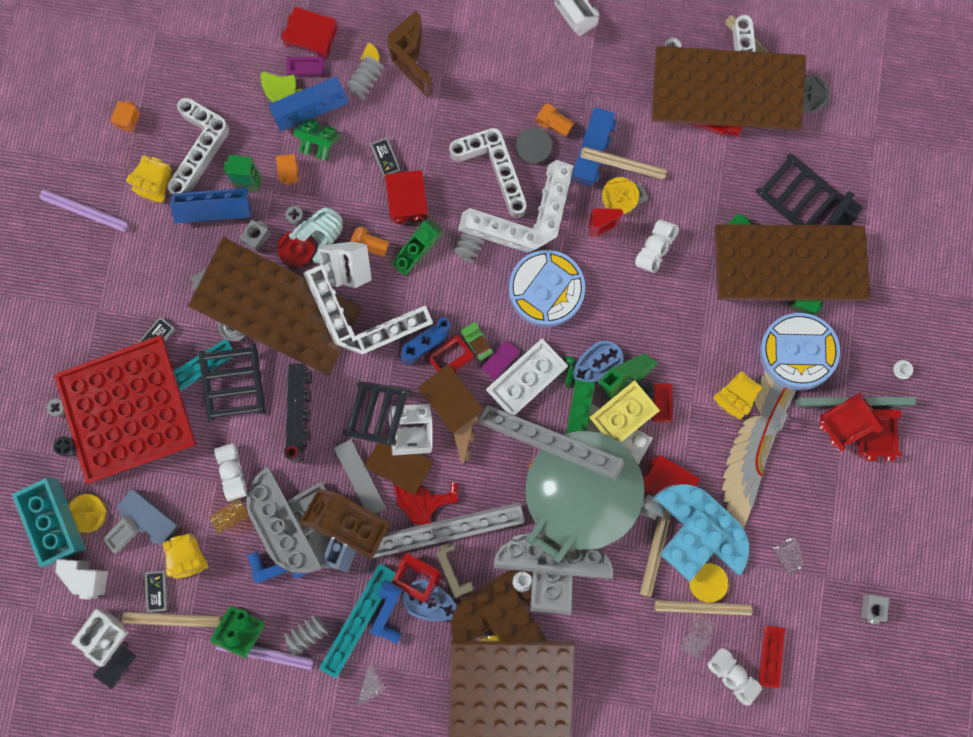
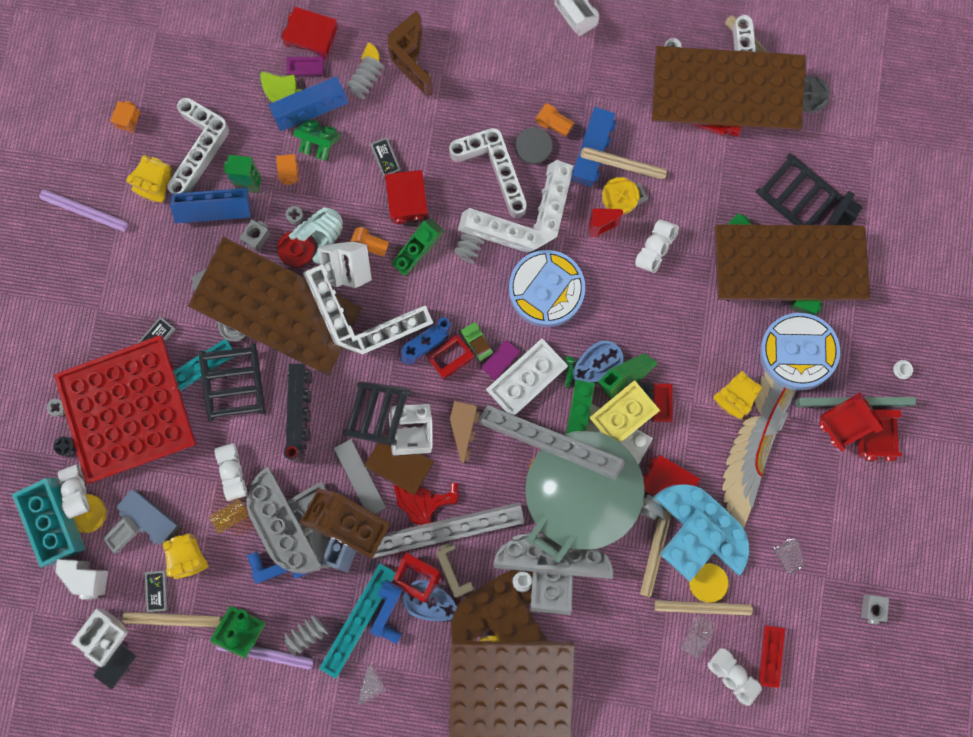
reddish brown tile [417,364,484,434] -> none
none -> white piece [58,464,90,518]

